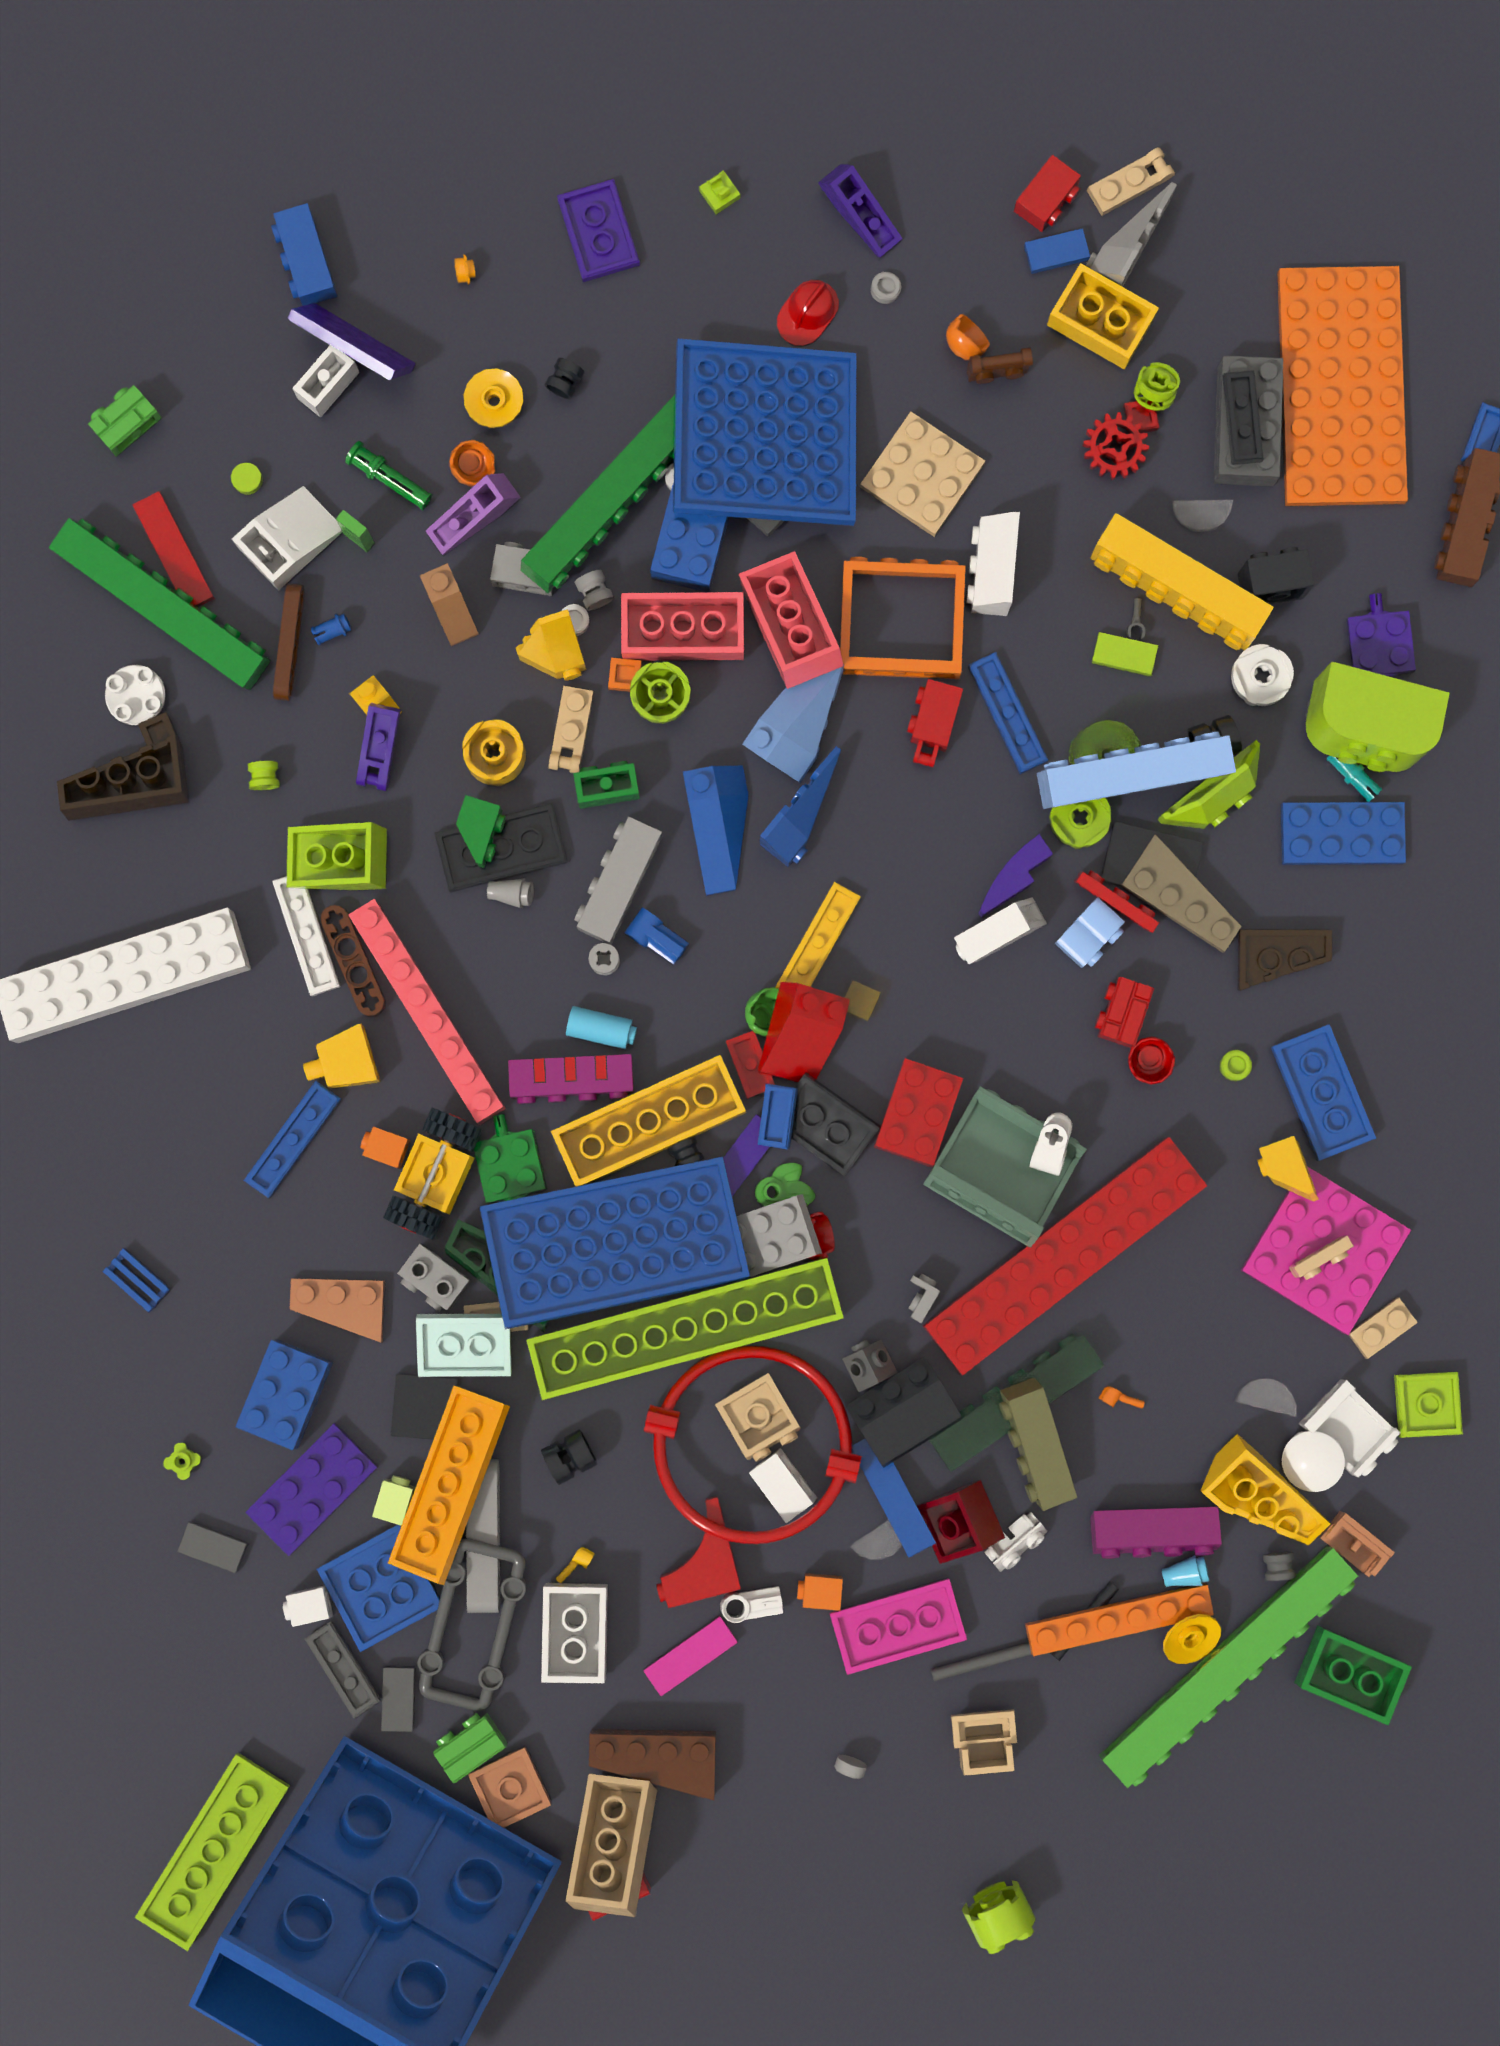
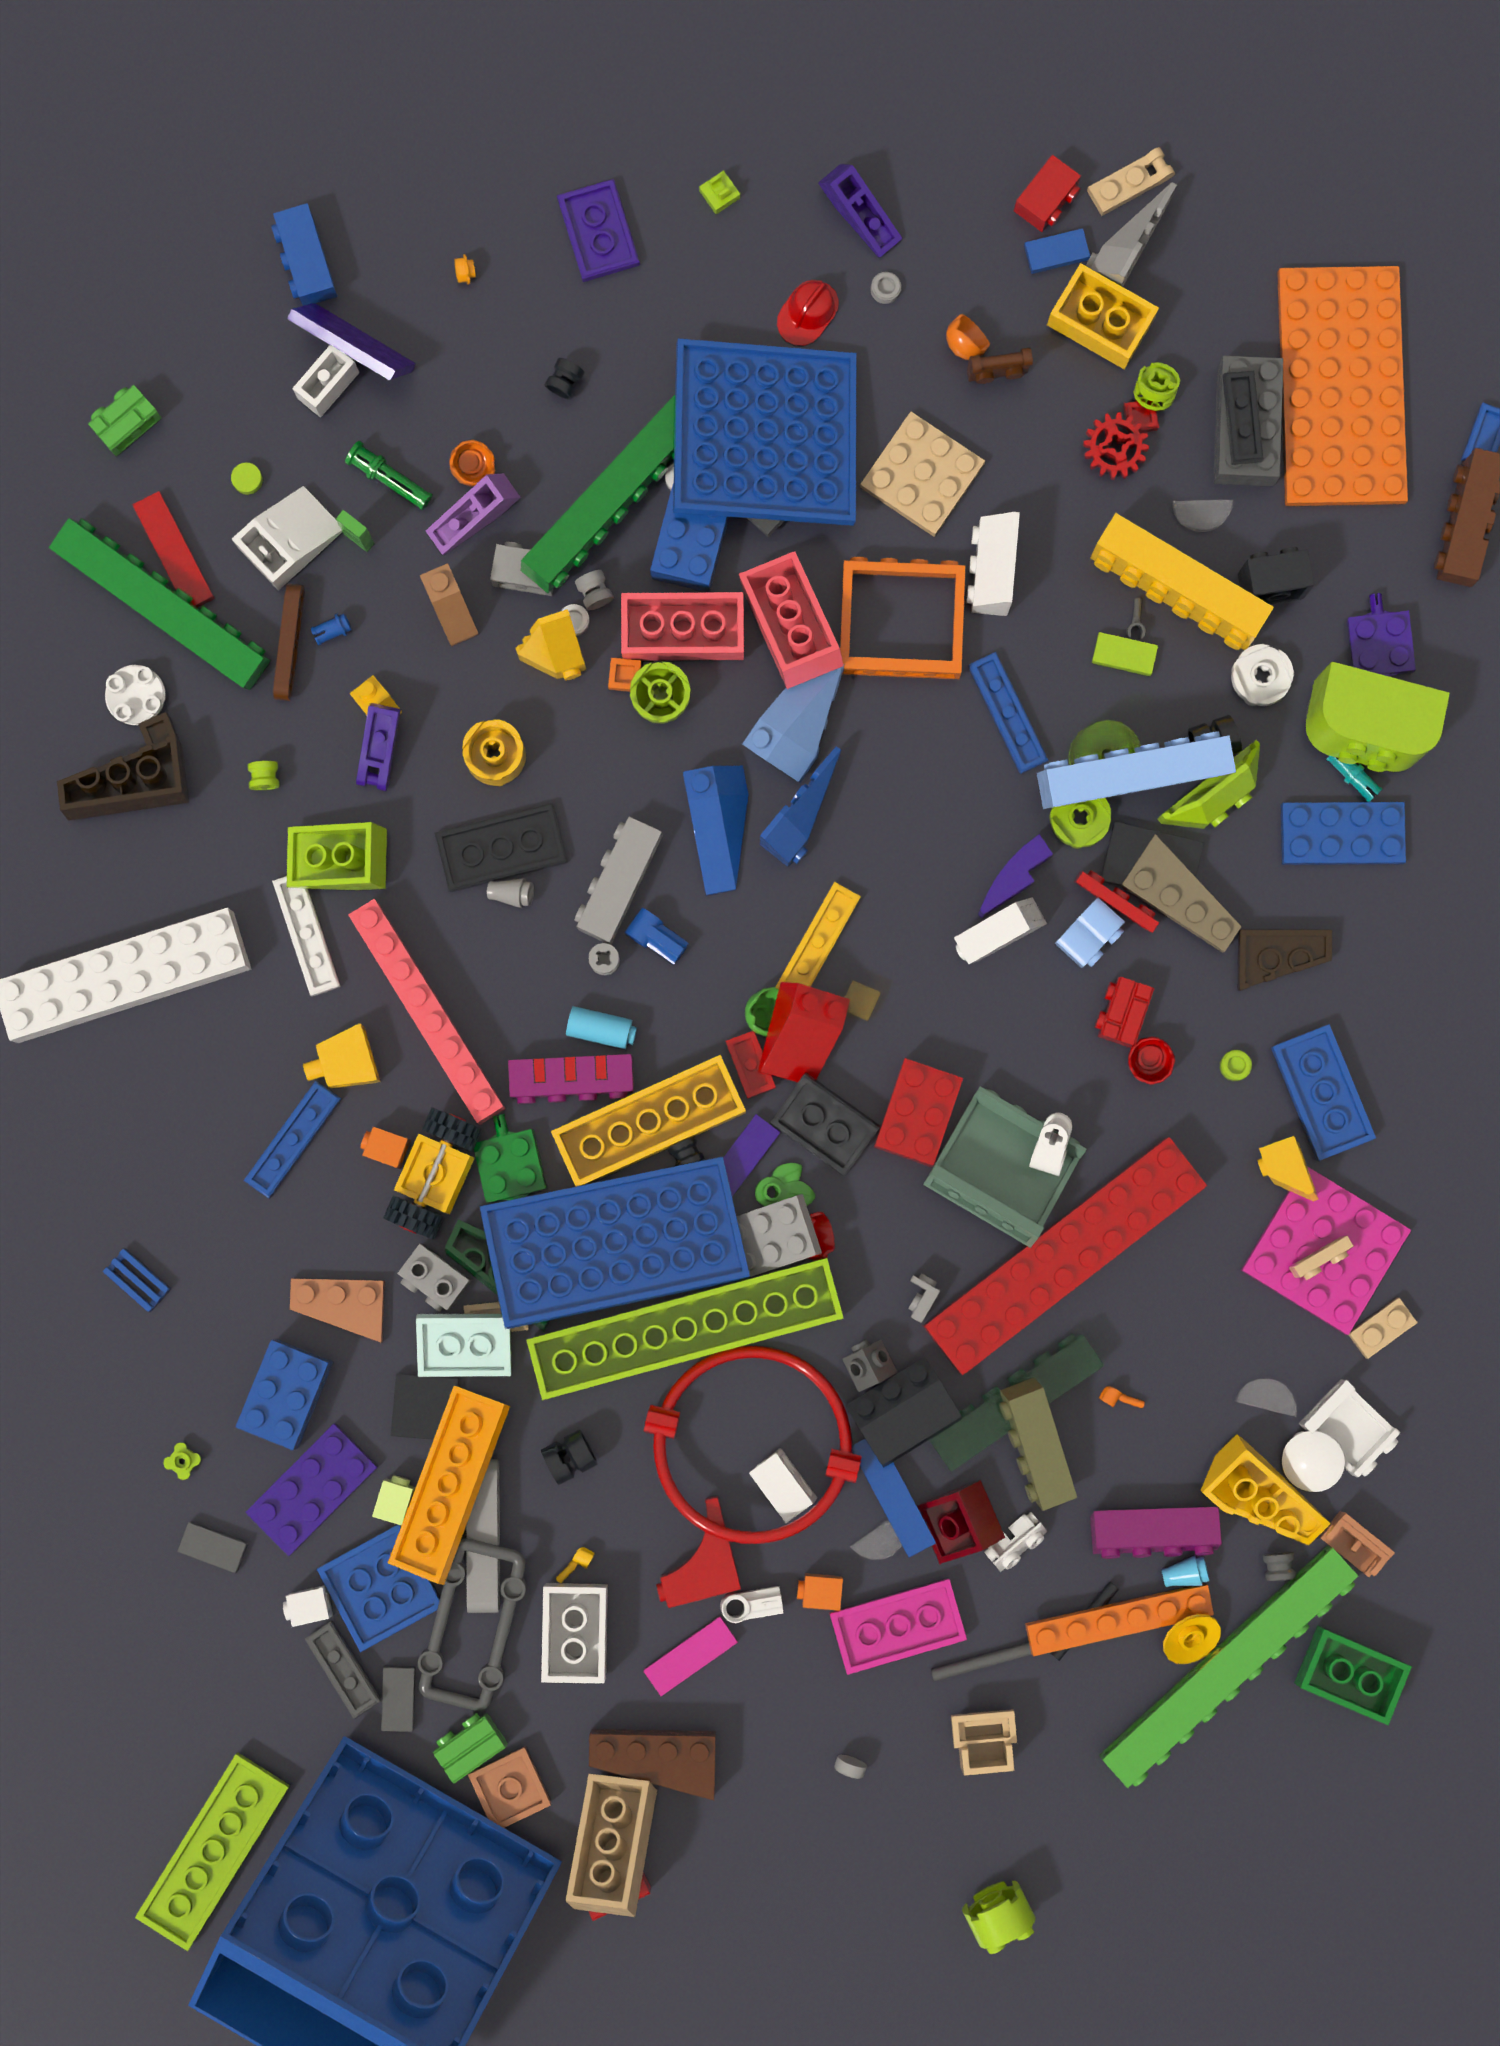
reddish brown beam [321,905,386,1017] -> none
green slope [456,795,506,868] -> none
yellow dish [463,368,524,428] -> none
tan plate [549,686,594,773] -> none
green brick [573,761,640,809] -> none
tan plate [715,1373,801,1462] -> none
blue tile [758,1084,798,1149] -> none
red brick [907,679,963,768] -> none
lime plate [1394,1372,1463,1438] -> none

